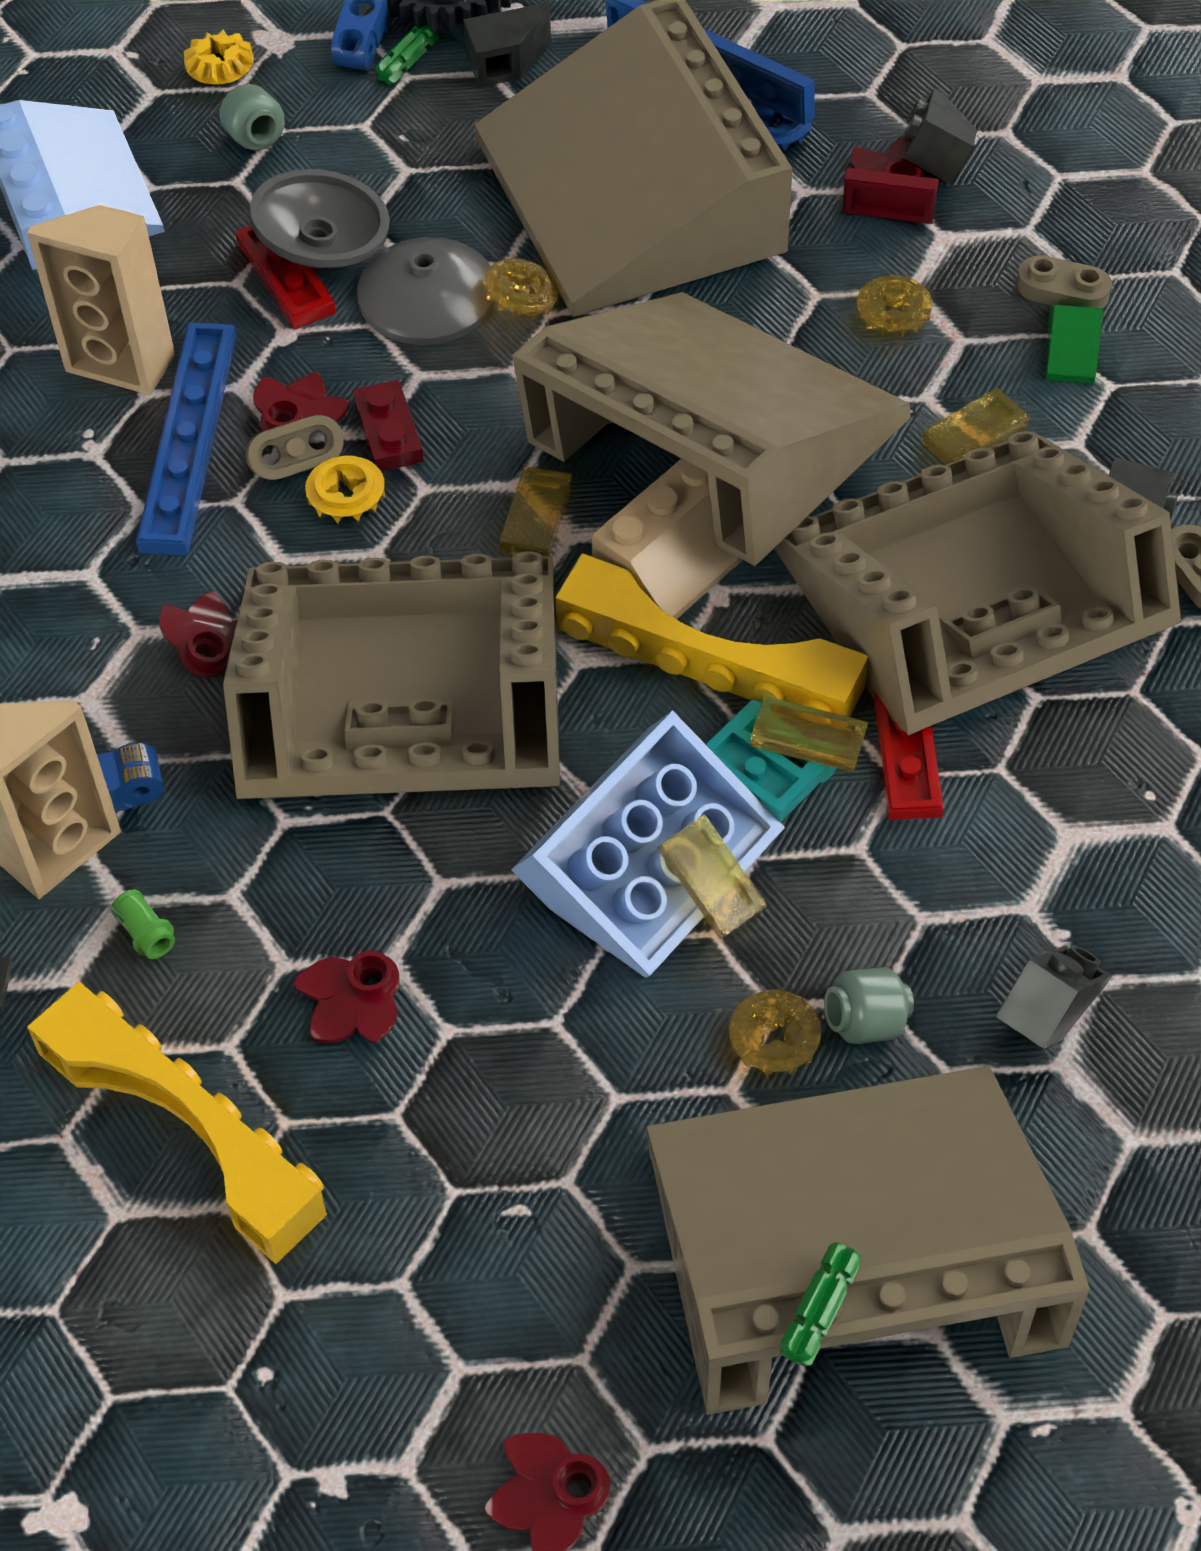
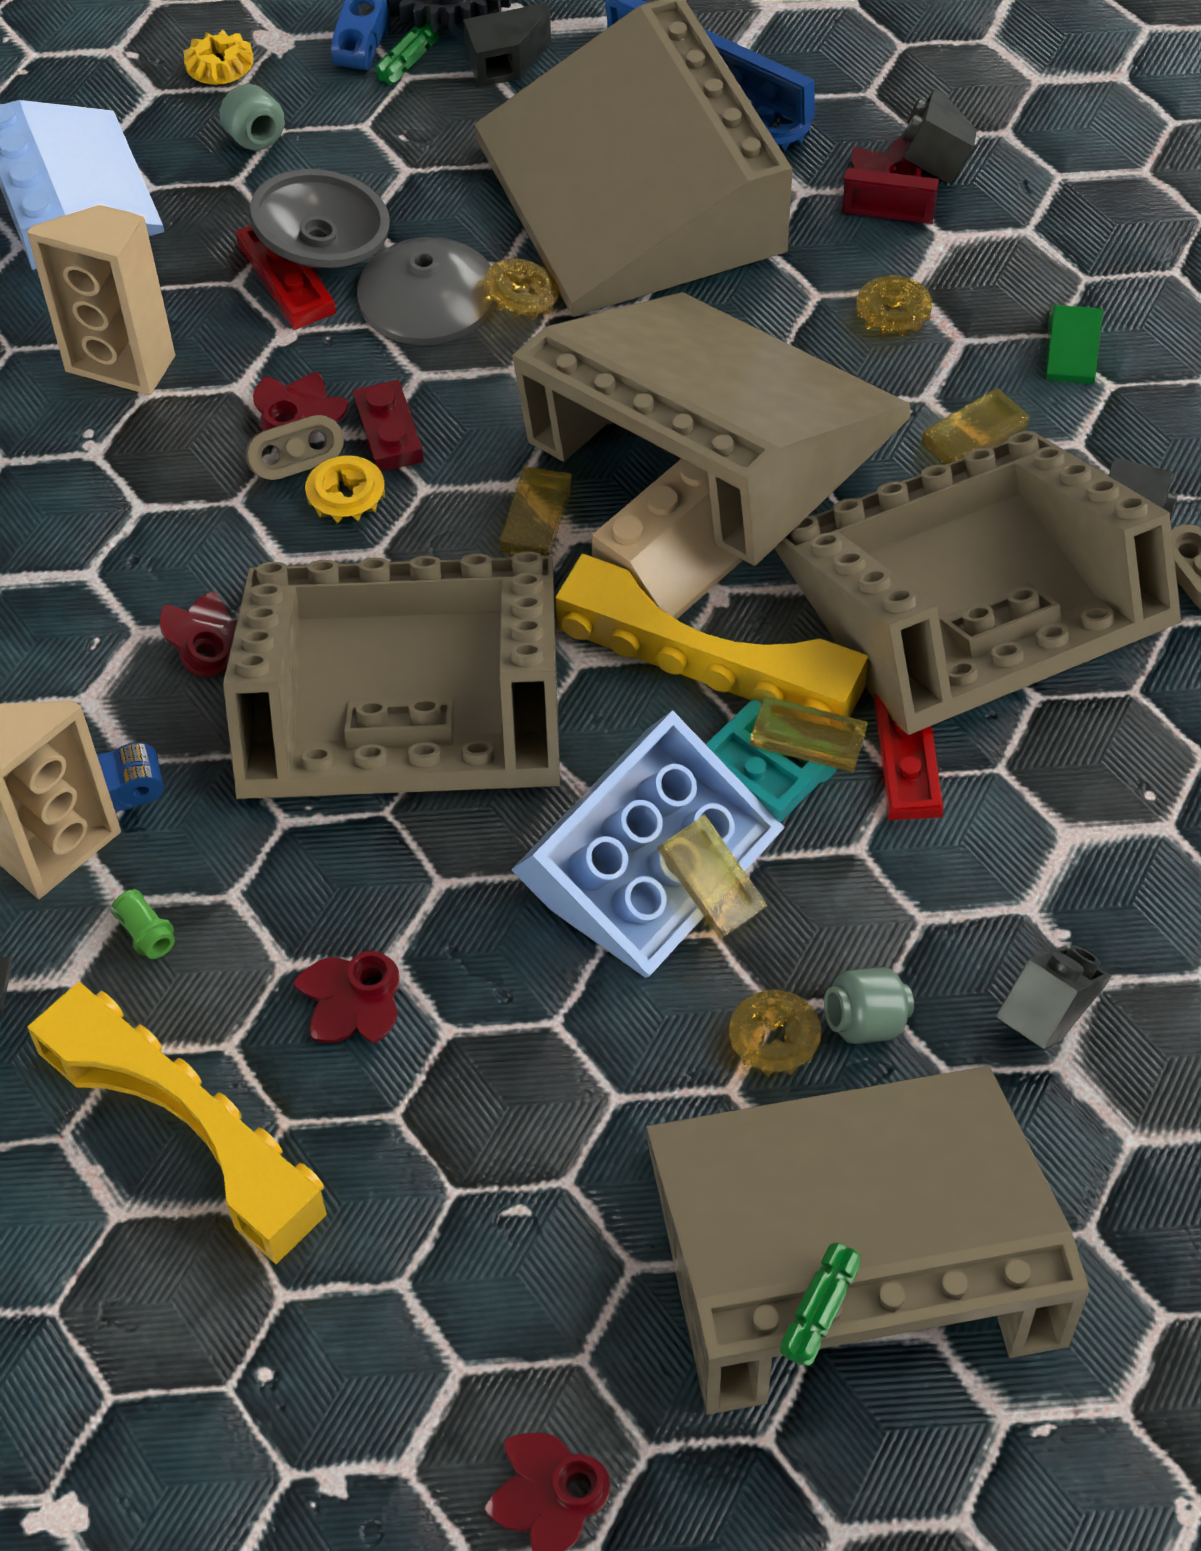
blue tile [136,322,237,556] -> none
dark tan plate [1017,255,1112,308] -> none

